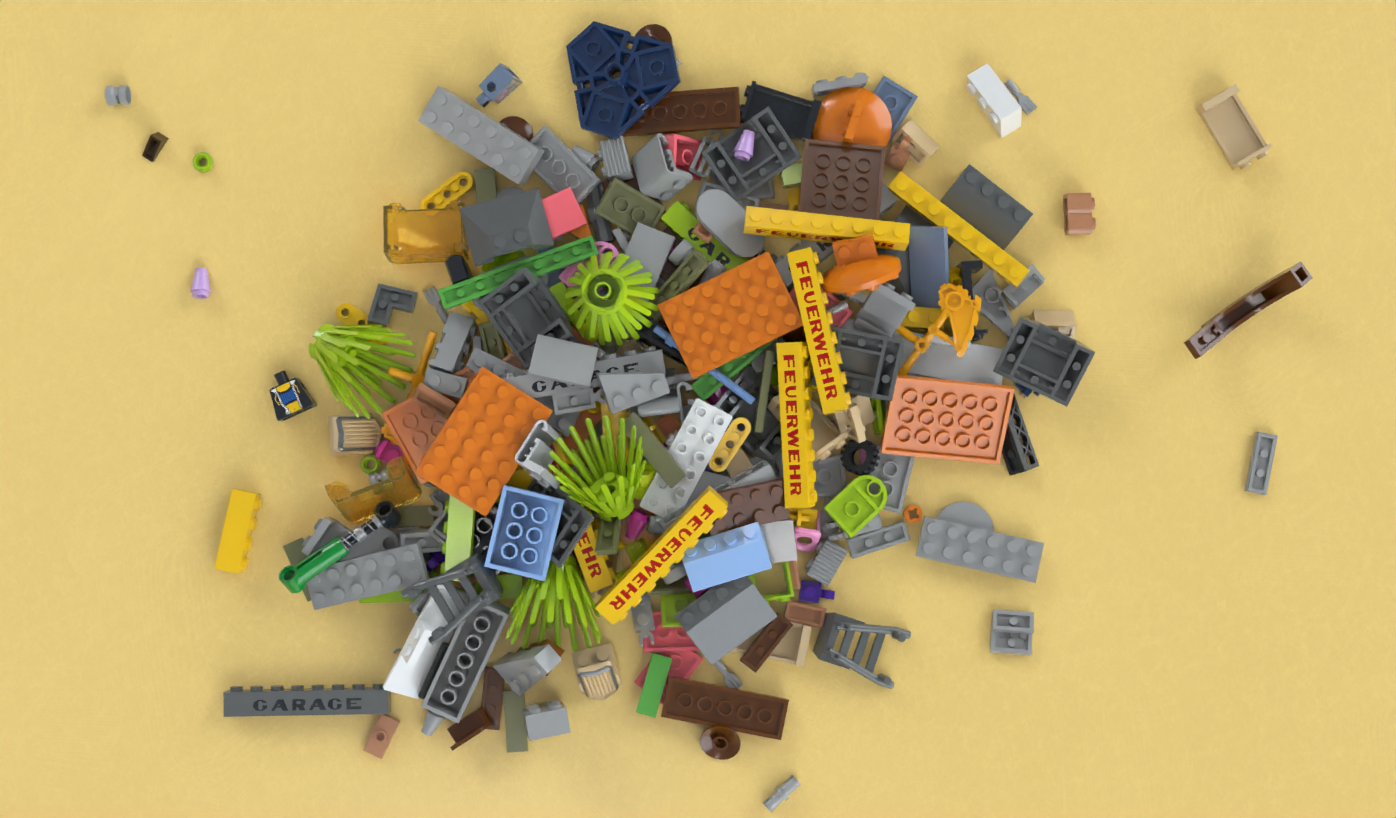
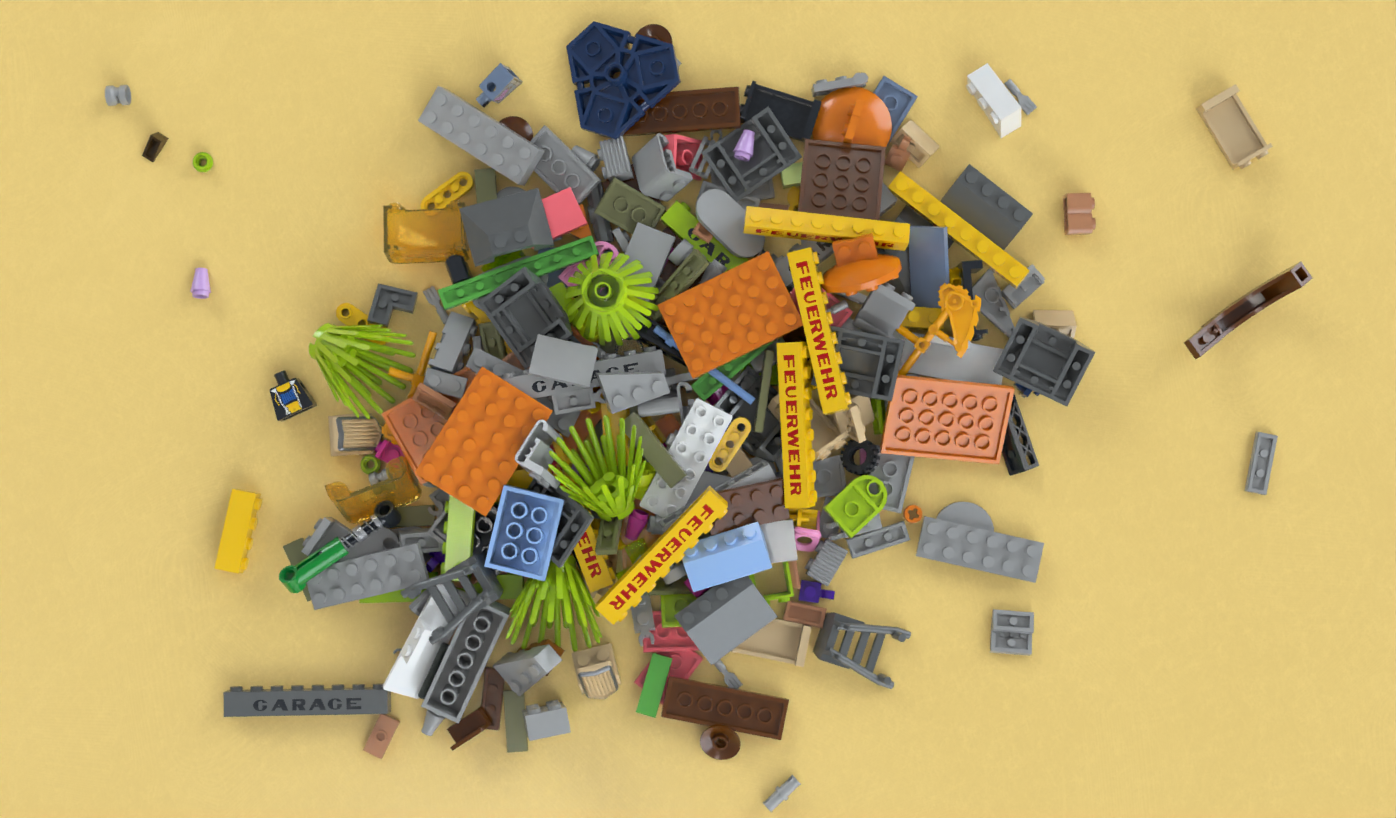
reddish brown tile [740,612,793,673] -> none

